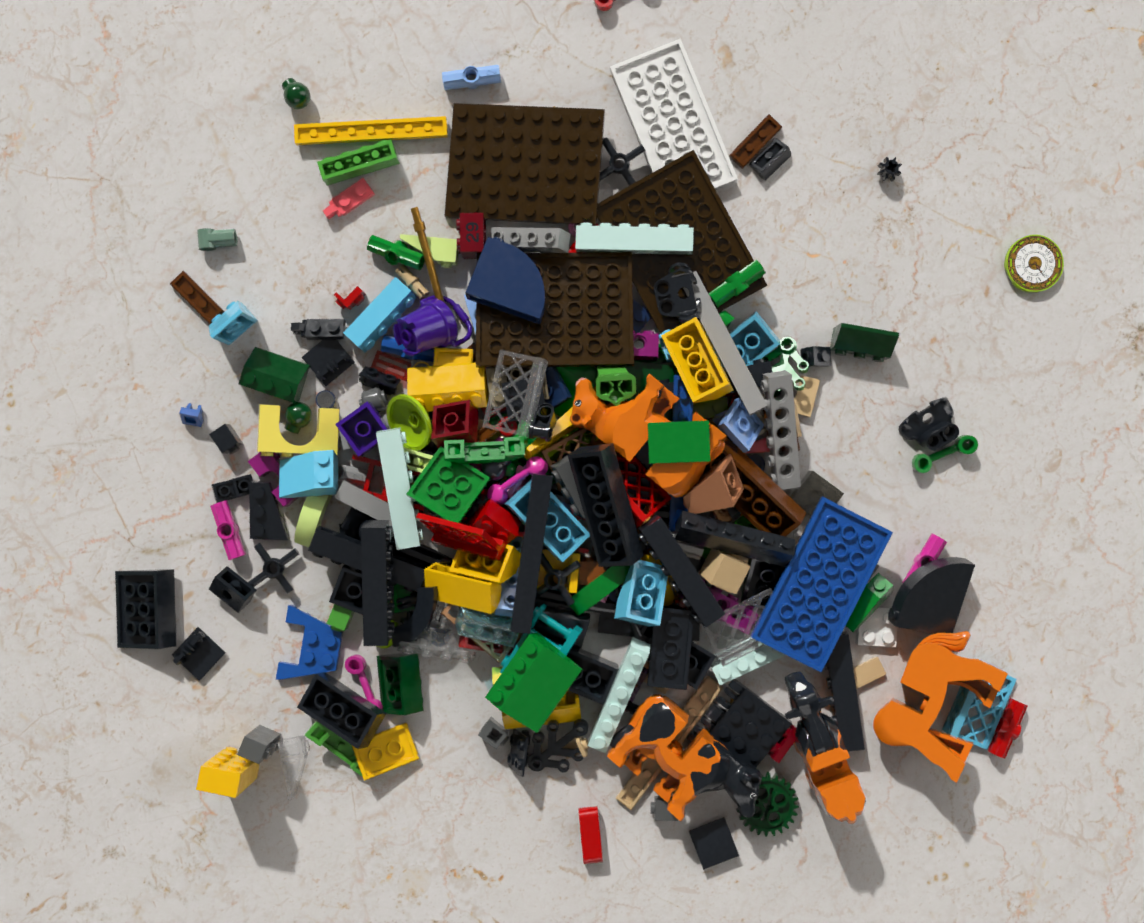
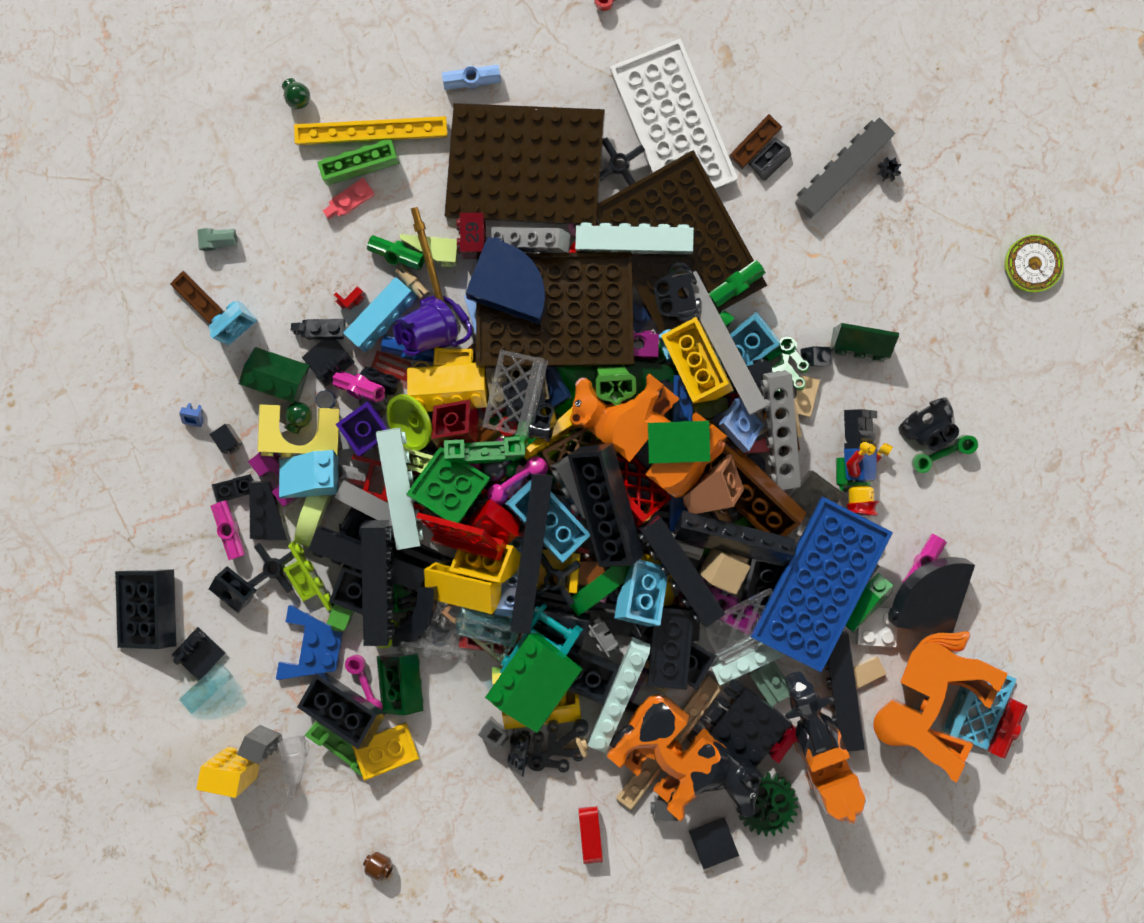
none -> clear light blue slope [179,662,234,714]
none -> lime bracket [283,540,334,611]
none -> dark pink piece [333,371,385,402]
none -> reddish brown head [363,852,393,882]
none -> light grey hinge [587,616,619,657]
none -> sand green plate [749,661,789,707]
none -> dark grey brick [795,117,896,218]
none -> piece [836,409,893,516]

